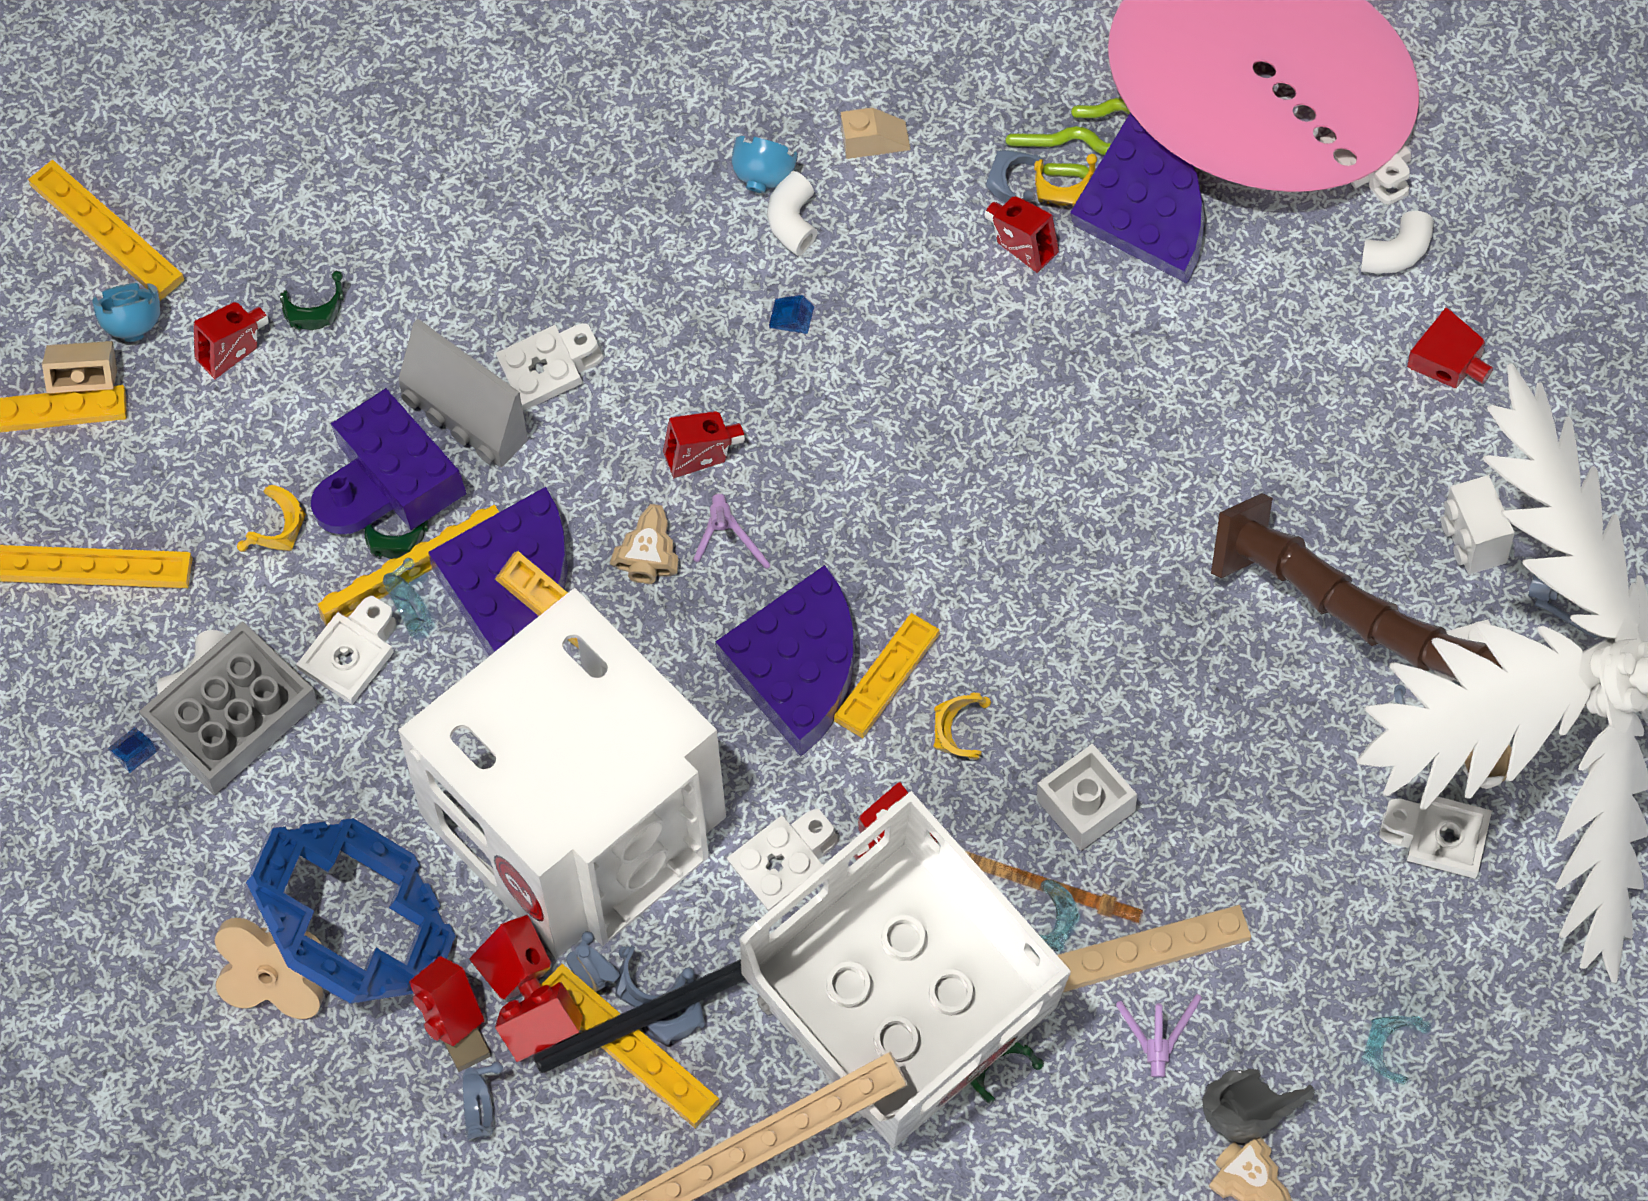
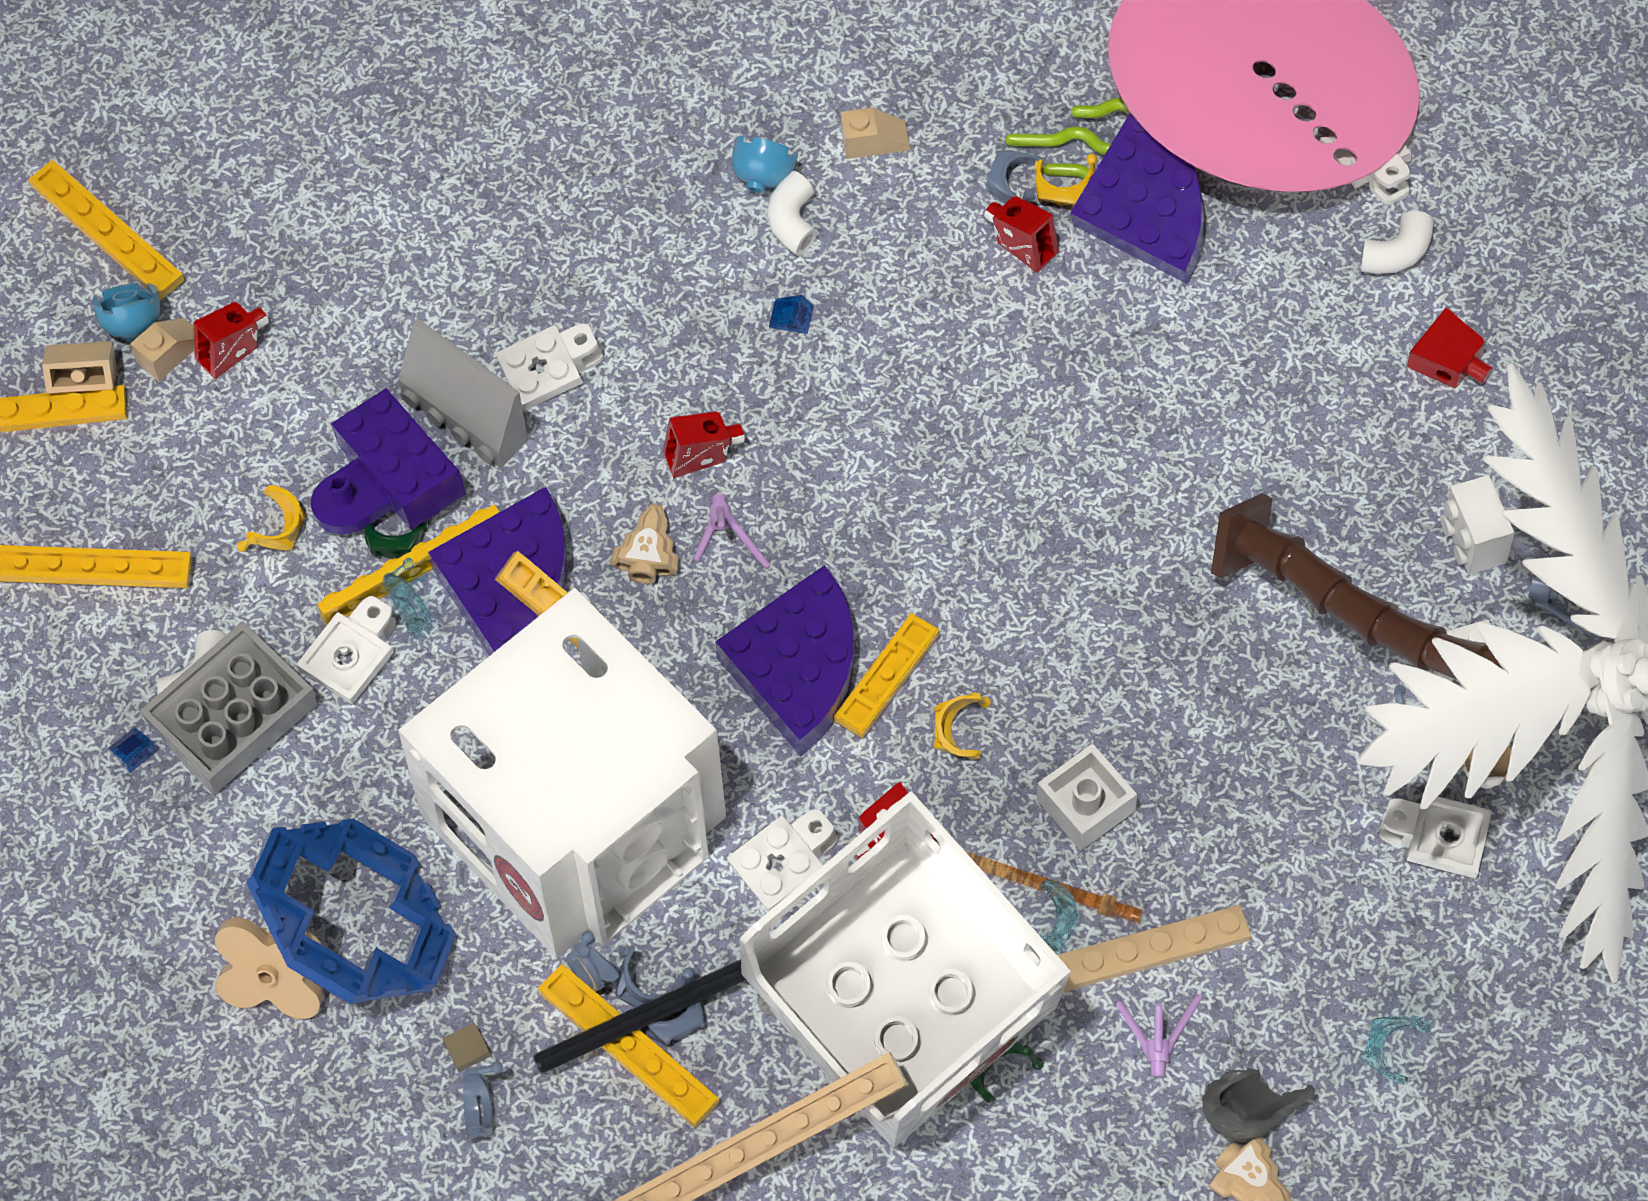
dark green helmet [280,271,344,332] -> none
red brick [409,956,484,1046] -> none
red torso [469,915,551,1000] -> none
brick [495,982,583,1062] -> none
none -> tan slope [130,318,194,382]

